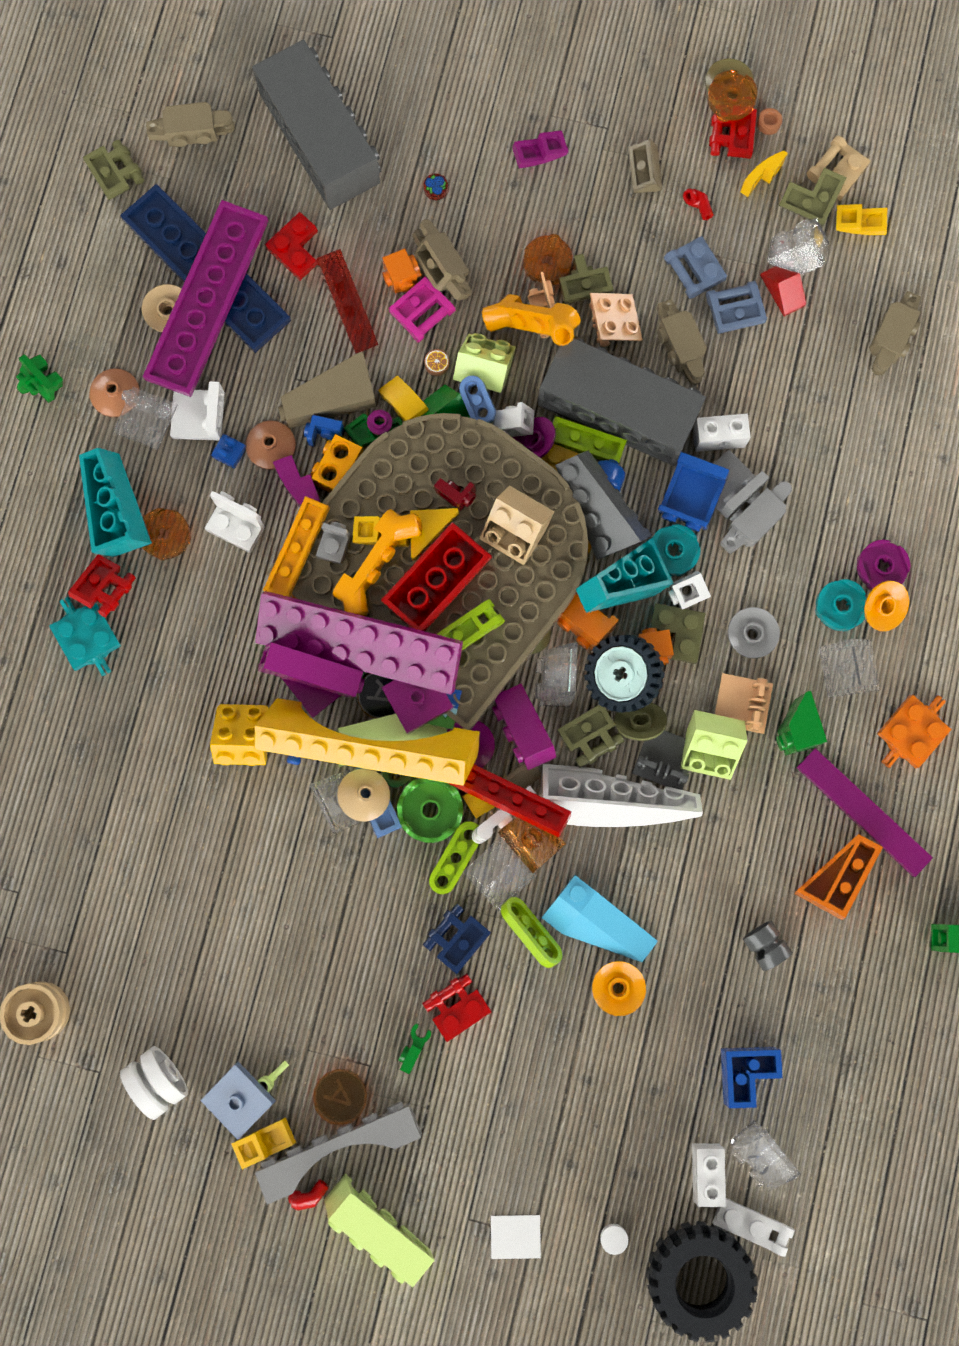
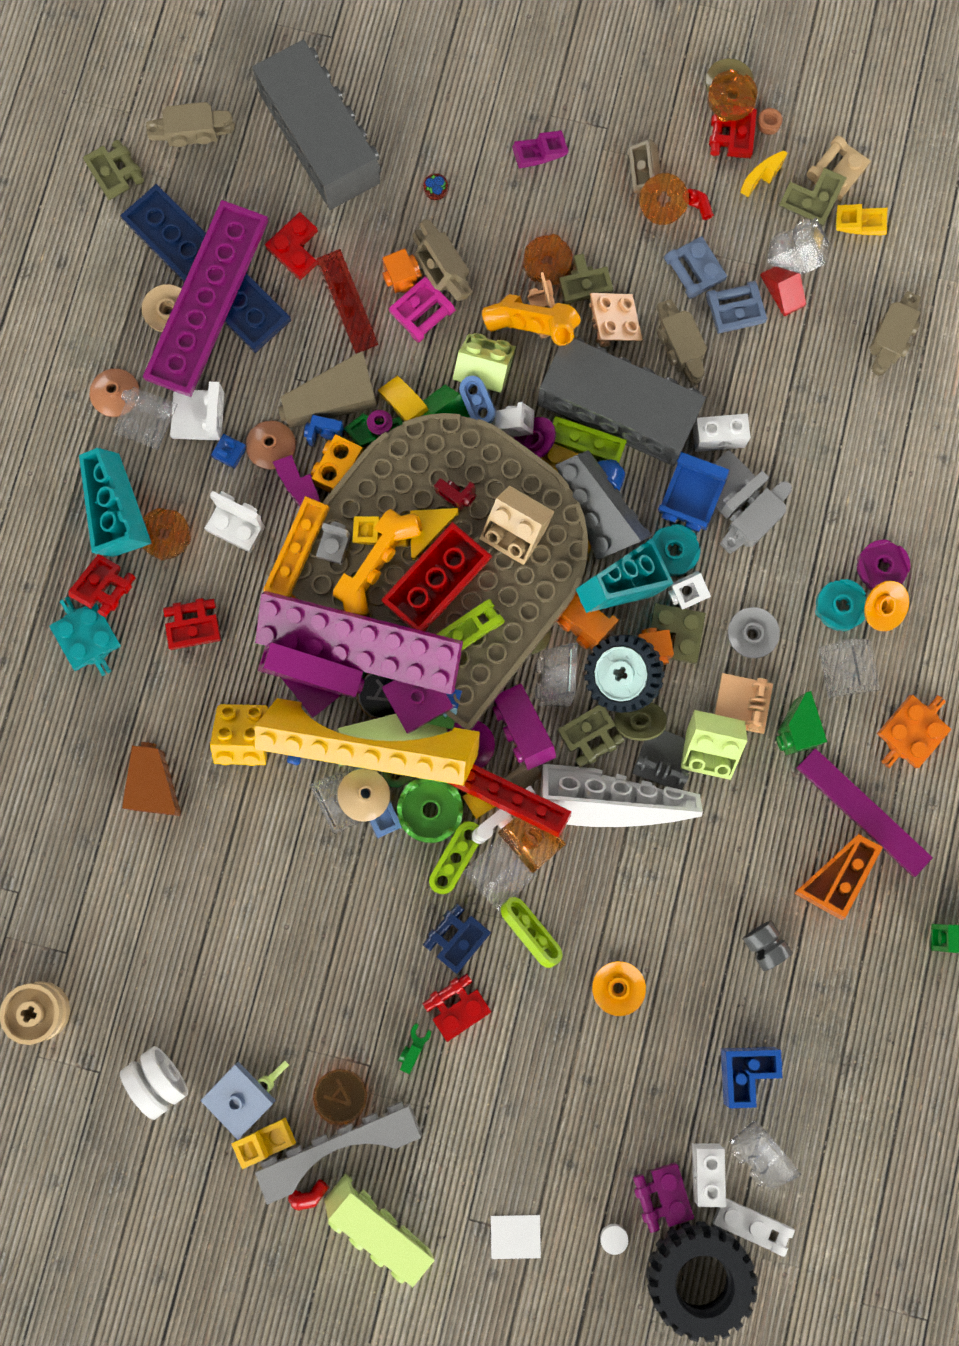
green hips [16,354,63,403] -> none
nougat tile [424,349,449,376] -> none
medium azure wedge [541,875,658,962] -> none
none -> dark orange slope [122,742,181,816]
none -> red plate [163,598,222,650]
none -> magenta plate [633,1162,695,1233]
none -> clear orange plate [639,173,689,225]

